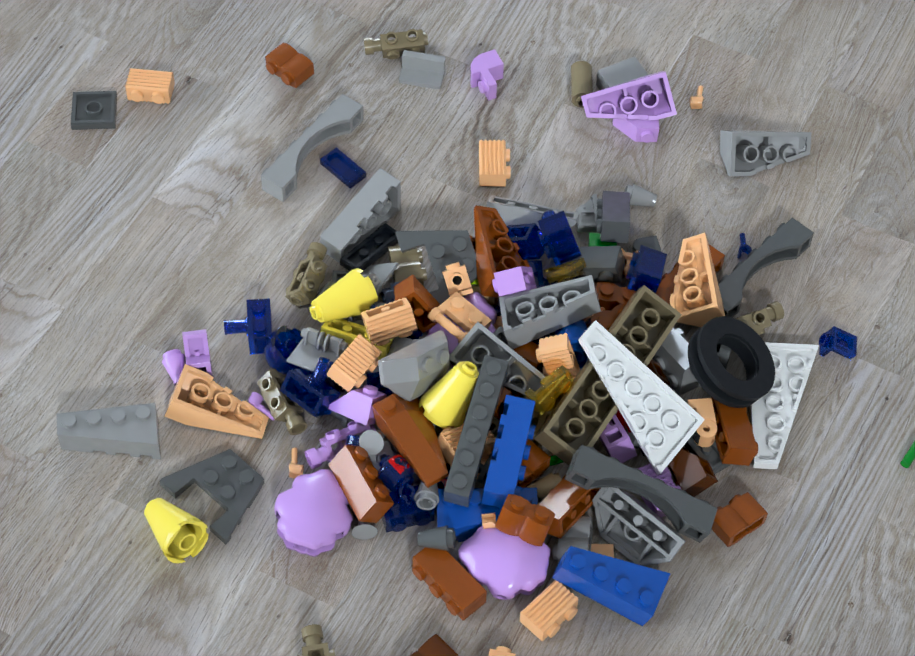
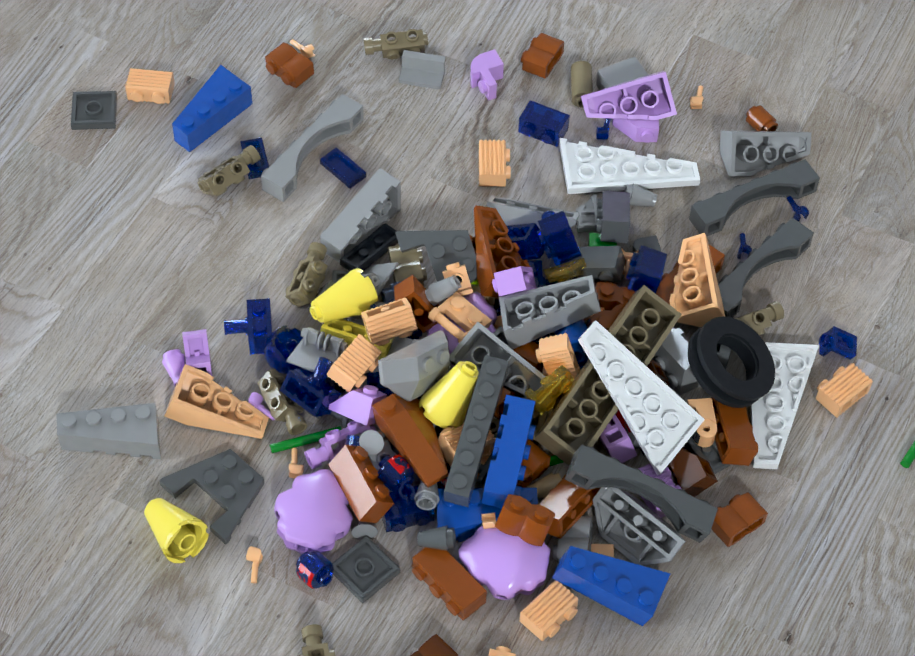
none -> blue wedge [172,65,253,152]
none -> dark tan brick [197,145,260,196]
none -> clear blue tile [240,138,269,179]
none -> light nougat hand [246,546,263,583]
none -> green bar [269,426,342,454]
none -> light nougat hand [290,39,315,58]
none -> clear blue head [296,551,334,589]
none -> dark grey tile [329,536,400,604]
none -> light grey cone [425,275,461,306]
none -> clear blue brick [518,100,570,147]
none -> dark orange brick [521,33,564,78]
none -> white wing [559,138,700,194]
none -> clear blue hand [596,118,611,140]
none -> dark grey arch [689,159,820,236]
none -> dark orange brick [746,105,778,131]
none -> clear blue hand [787,196,809,222]
none -> light nougat brick [816,363,873,418]

